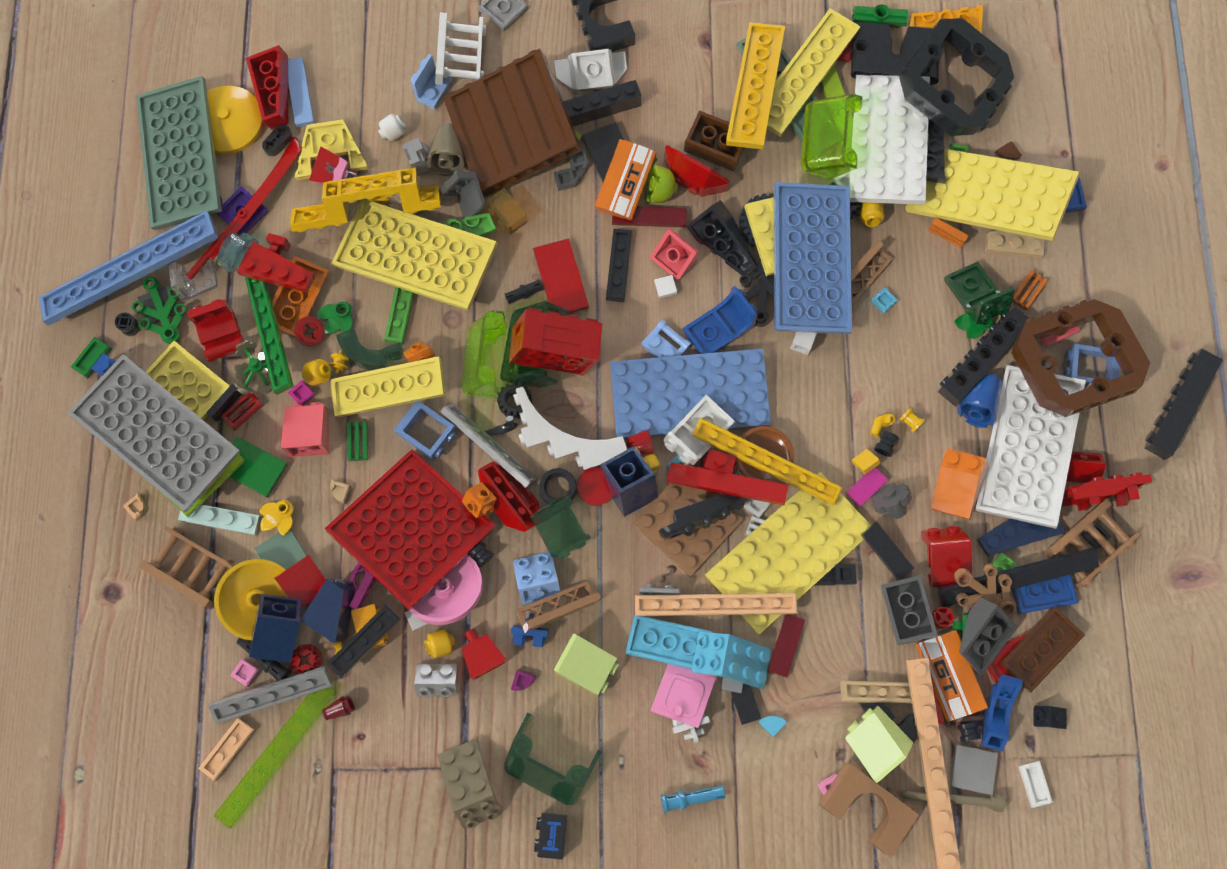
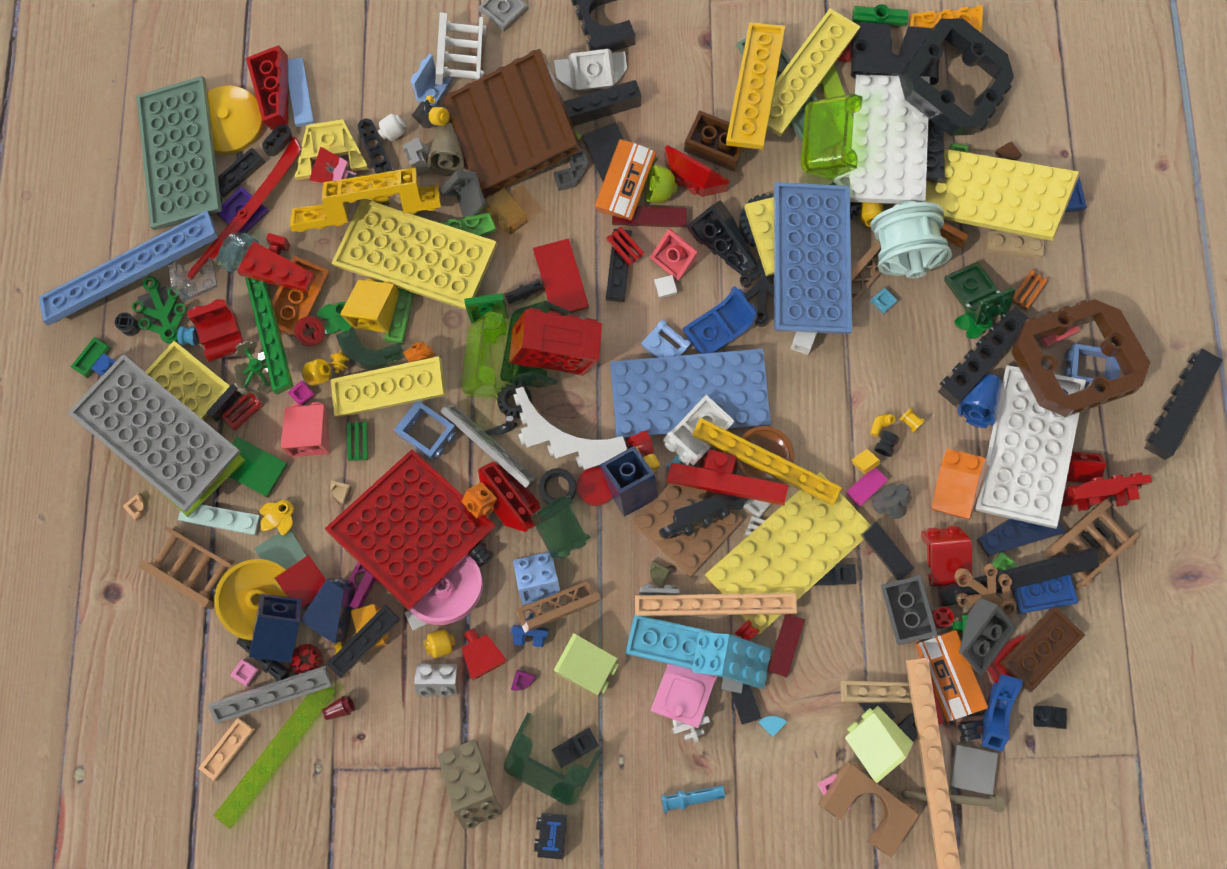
white tile [1018,761,1053,808] -> none
none -> dark azure wheel [177,326,199,346]
none -> black tile [218,148,265,198]
none -> yellow slope [341,279,399,333]
none -> black beam [358,118,392,174]
none -> piece [412,96,450,128]
none -> green tile [464,293,508,324]
none -> black slope [551,728,599,768]
none -> red tile [606,226,645,266]
none -> olive tile [650,561,670,588]
none -> red wheel [735,620,760,641]
none -> light aqua wheel [871,201,952,279]

